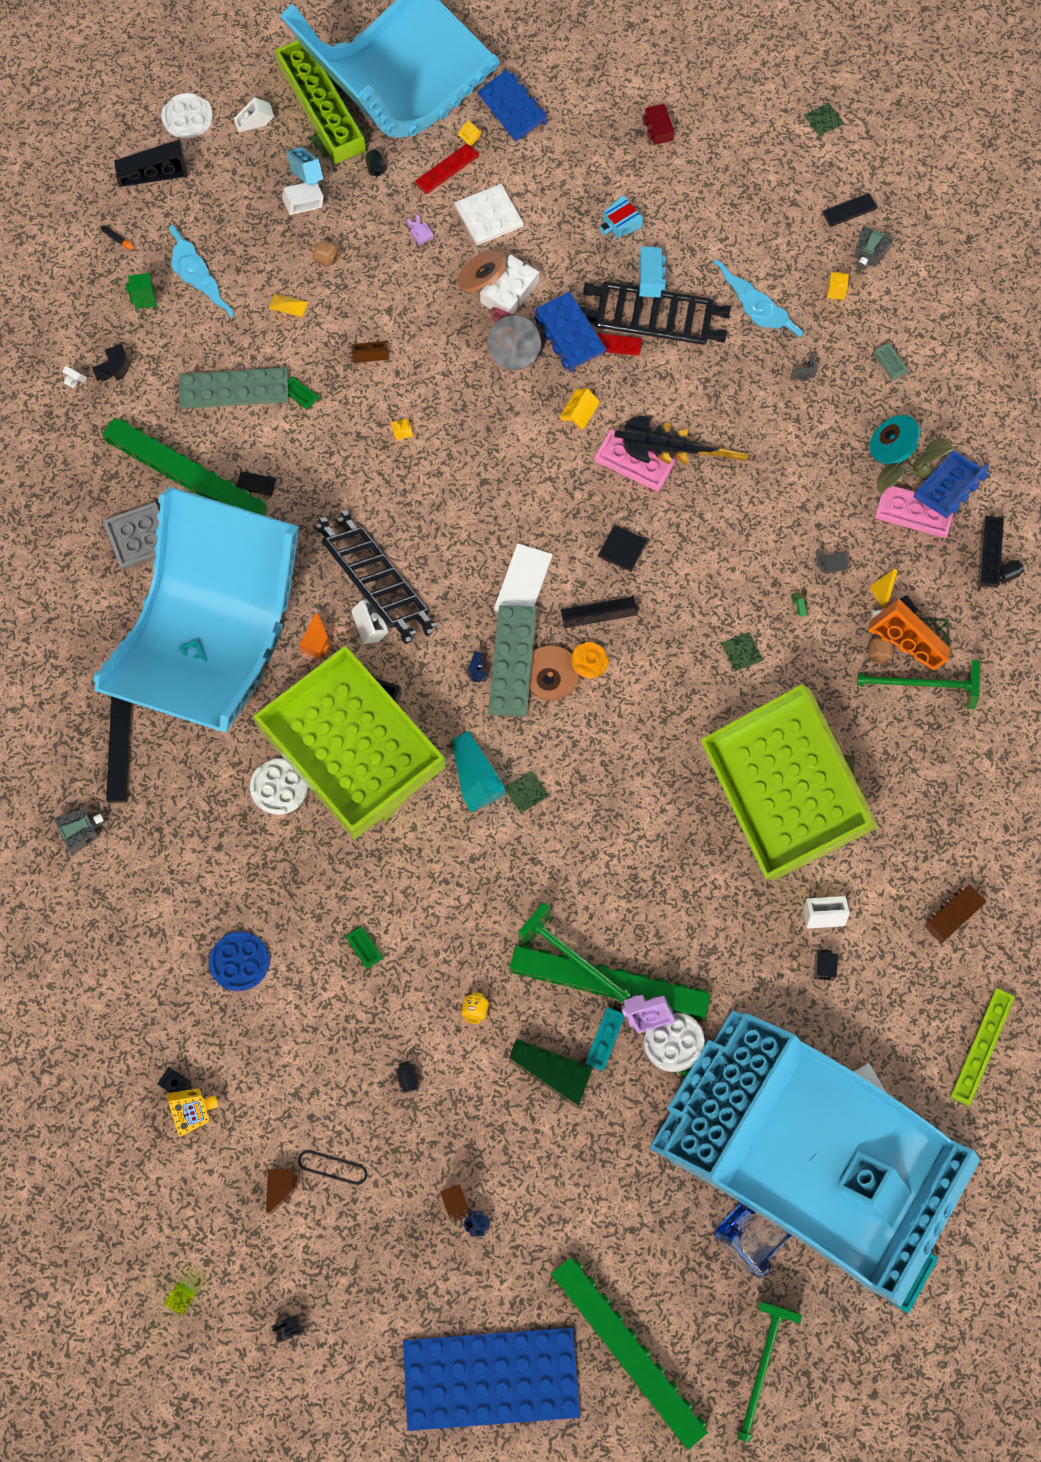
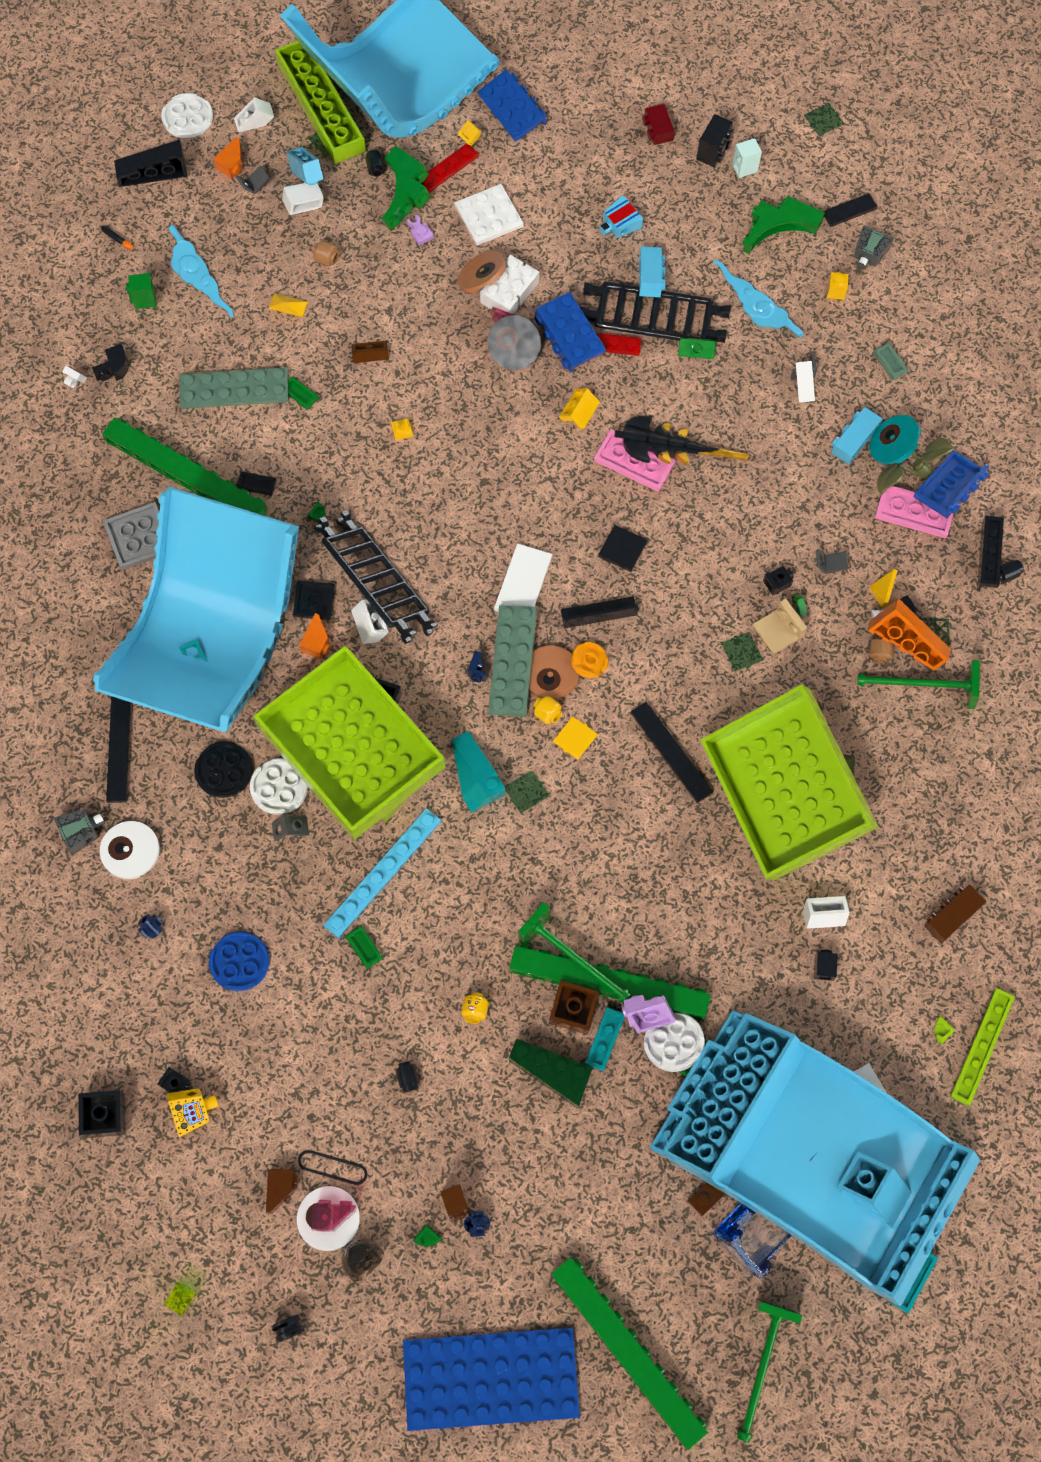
none -> black brick [78,1090,125,1139]
none -> white tile [100,821,160,879]
none -> dark blue gear [137,914,163,939]
none -> black tile [194,741,253,798]
none -> orange slope [214,137,242,179]
none -> dark grey bracket [235,166,271,194]
none -> dark grey bracket [272,815,309,841]
none -> black tile [293,580,335,620]
none -> white tile [297,1186,360,1251]
none -> green tile [307,502,326,524]
none -> clear pink slope [311,1200,357,1232]
none -> medium azure plate [323,808,441,939]
none -> clear smoke cylinder [341,1238,384,1281]
none -> green arch [381,146,431,231]
none -> green tile [413,1225,442,1247]
none -> yellow head [534,696,562,724]
none -> reddish brown brick [549,981,599,1035]
none -> yellow piece [553,717,598,760]
none -> black tile [630,702,713,804]
none -> green plate [678,337,716,359]
none -> reddish brown plate [687,1182,725,1217]
none -> black brick [696,114,734,168]
none -> light aqua panel [732,139,762,178]
none -> green arch [742,196,825,254]
none -> tan bracket [753,599,807,654]
none -> black brick [763,566,794,596]
none -> white sticker [796,361,815,402]
none -> medium azure brick [831,407,882,465]
none -> lime tile [934,1016,955,1045]

